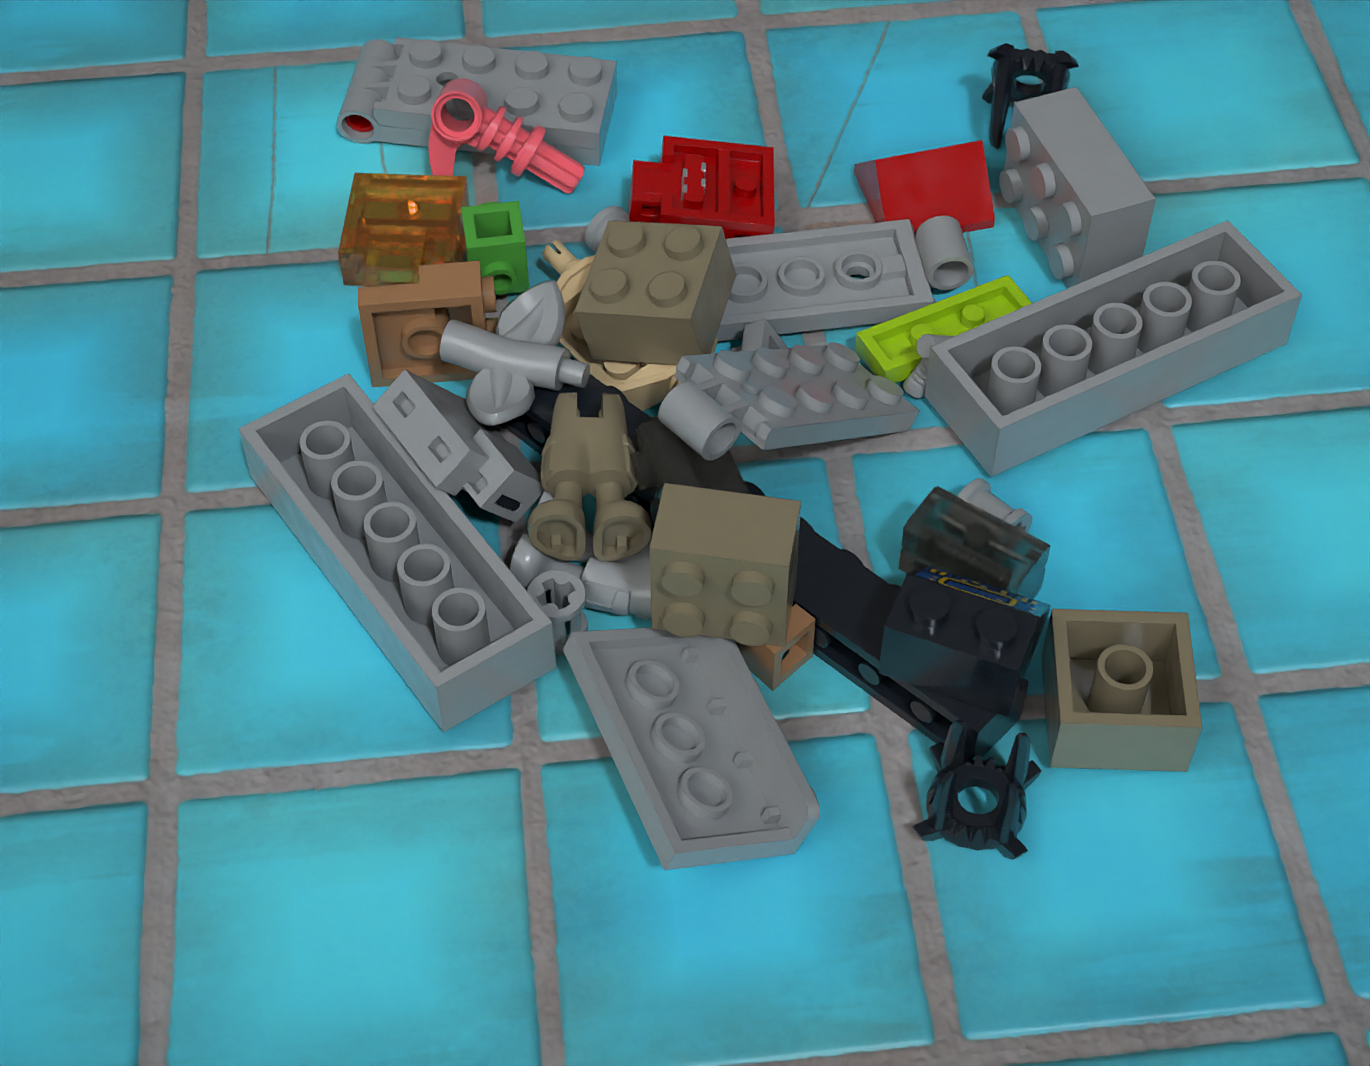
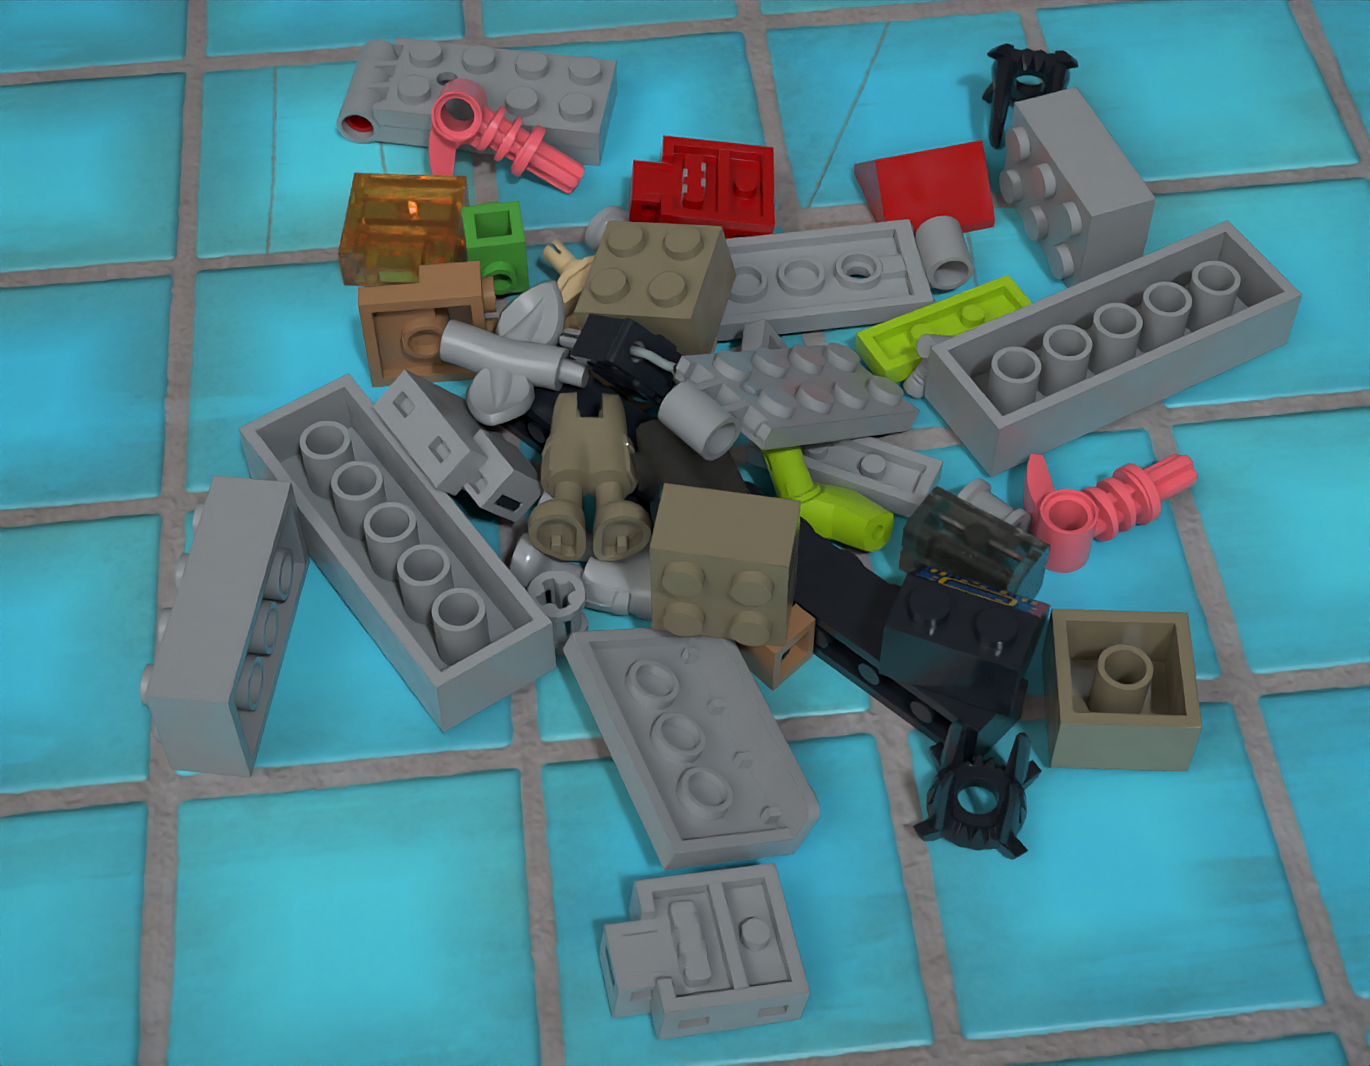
none -> light grey brick [140,475,310,777]
none -> black piece [560,314,683,406]
none -> light grey piece [599,863,810,1040]
none -> light grey plate [746,436,943,521]
none -> lime arm [758,446,894,552]
none -> coral piece [1023,453,1198,573]

